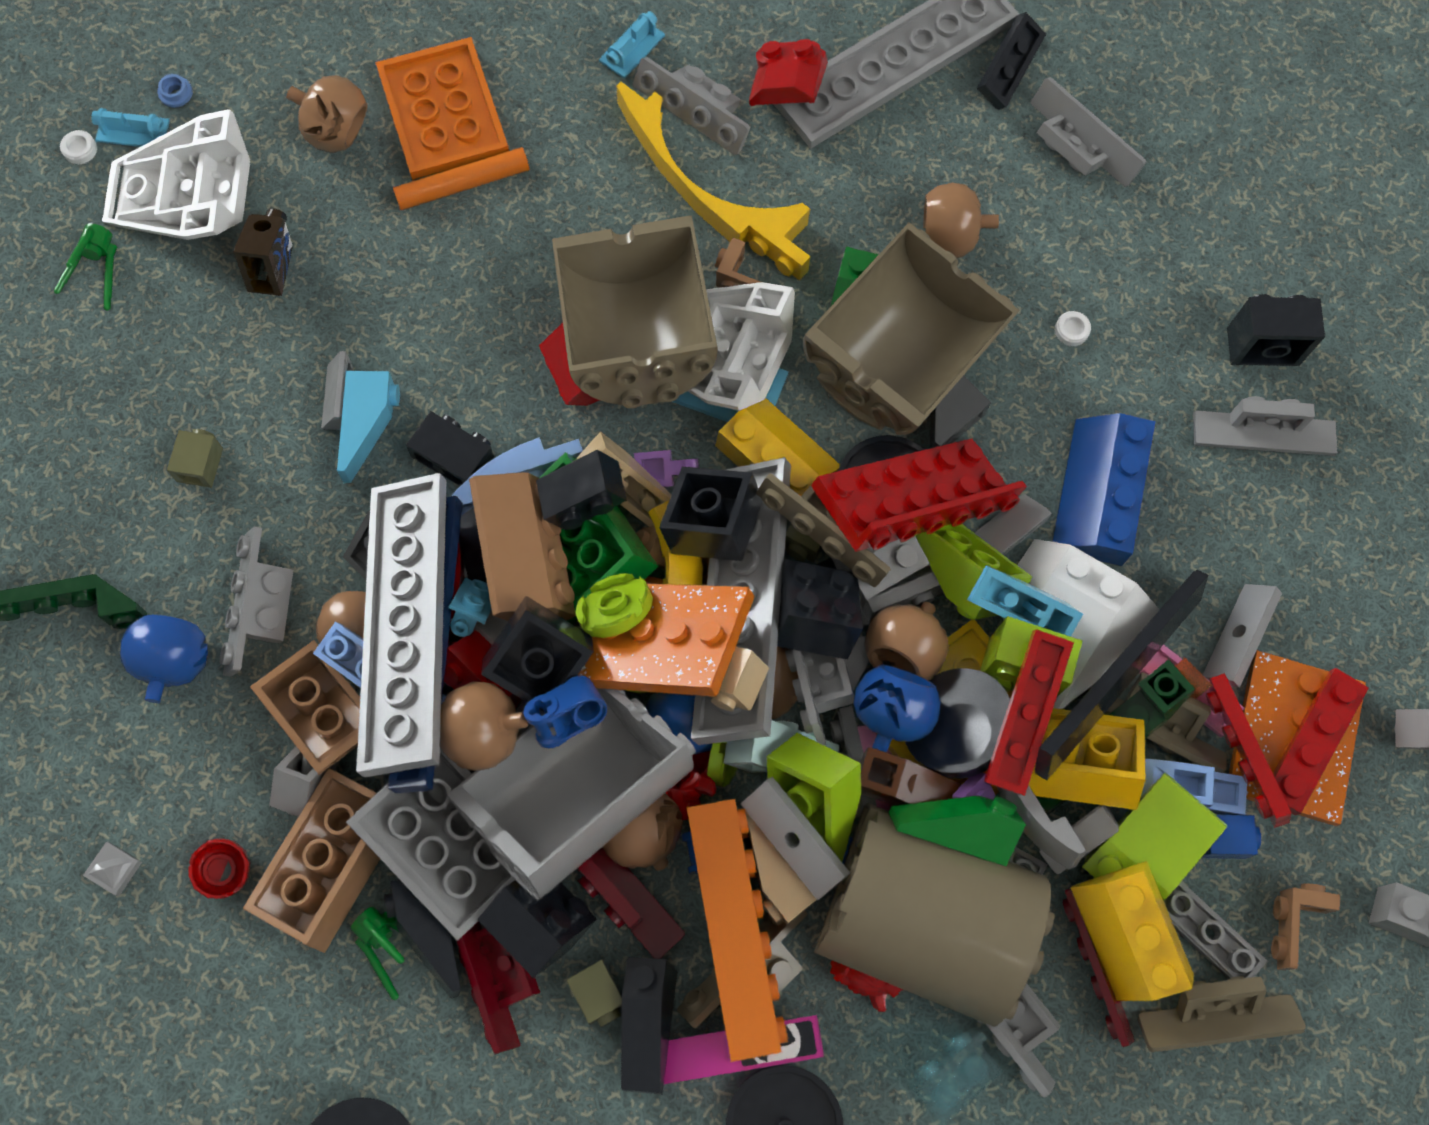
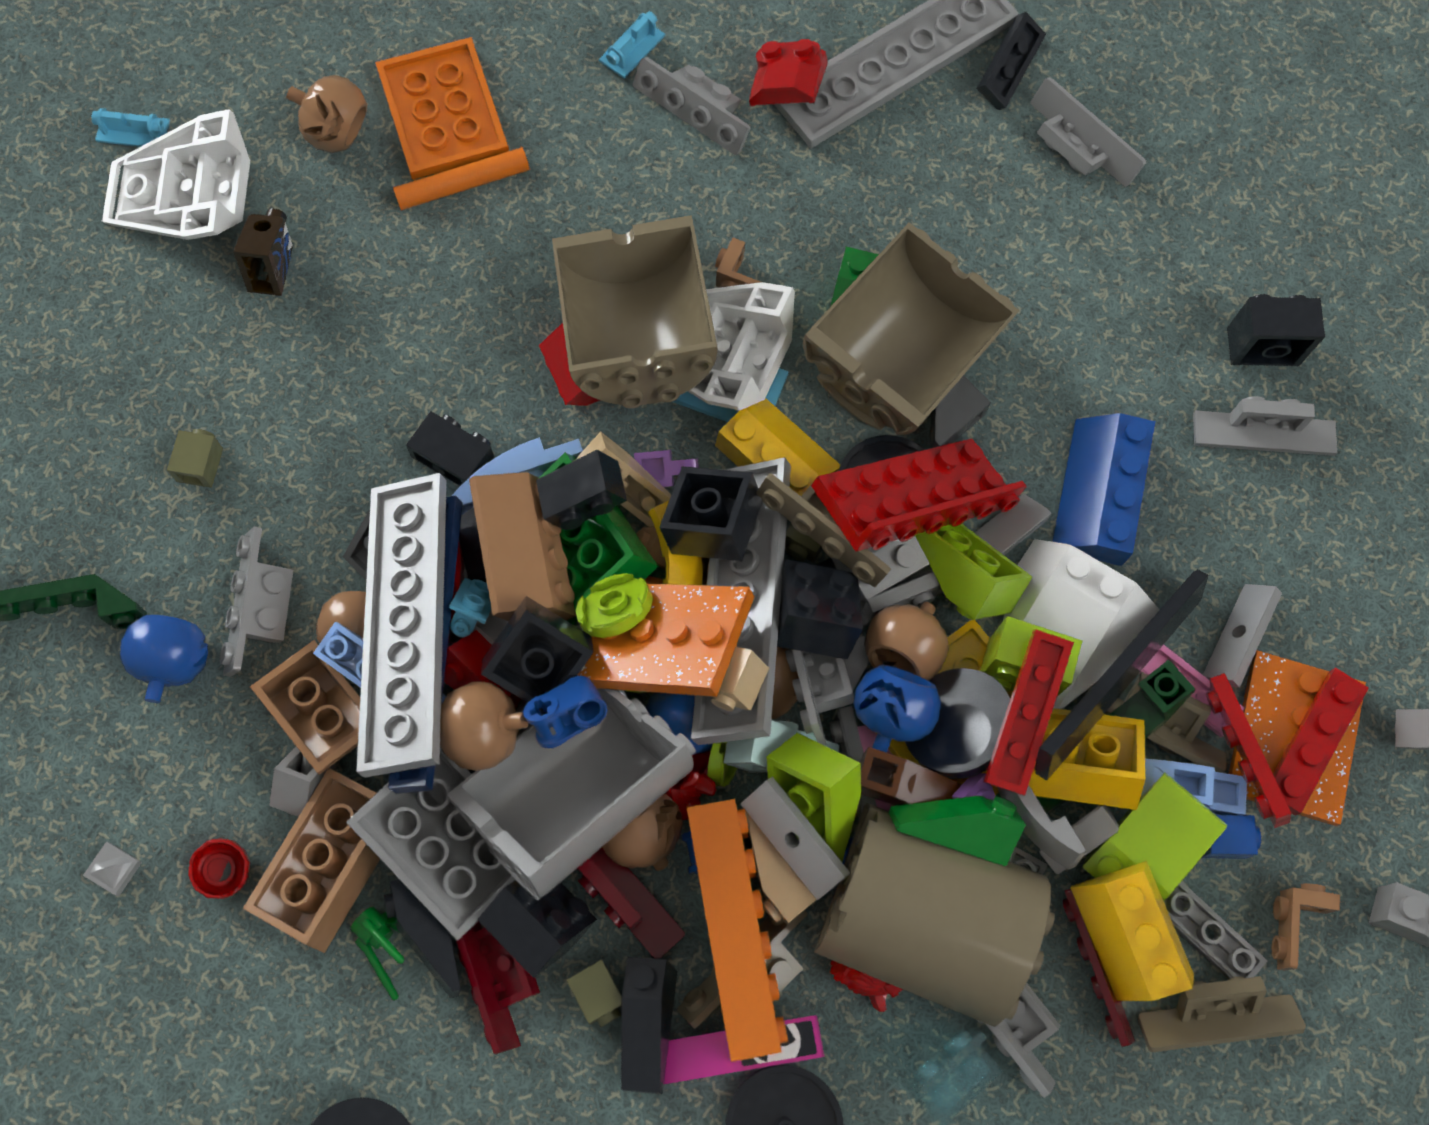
green plant [54,223,118,311] -> none
white tile [60,130,97,164] -> none
medium blue plate [157,74,193,108] -> none
light grey slope [321,351,353,430] -> none
medium azure slope [337,371,400,483] -> none
yellow slope [617,82,811,281] -> none
medium nougat piece [924,183,999,258] -> none
medium azure slope [967,565,1083,637] -> none
white tile [1055,311,1091,346] -> none
clear orange tile [1174,657,1212,699] -> none

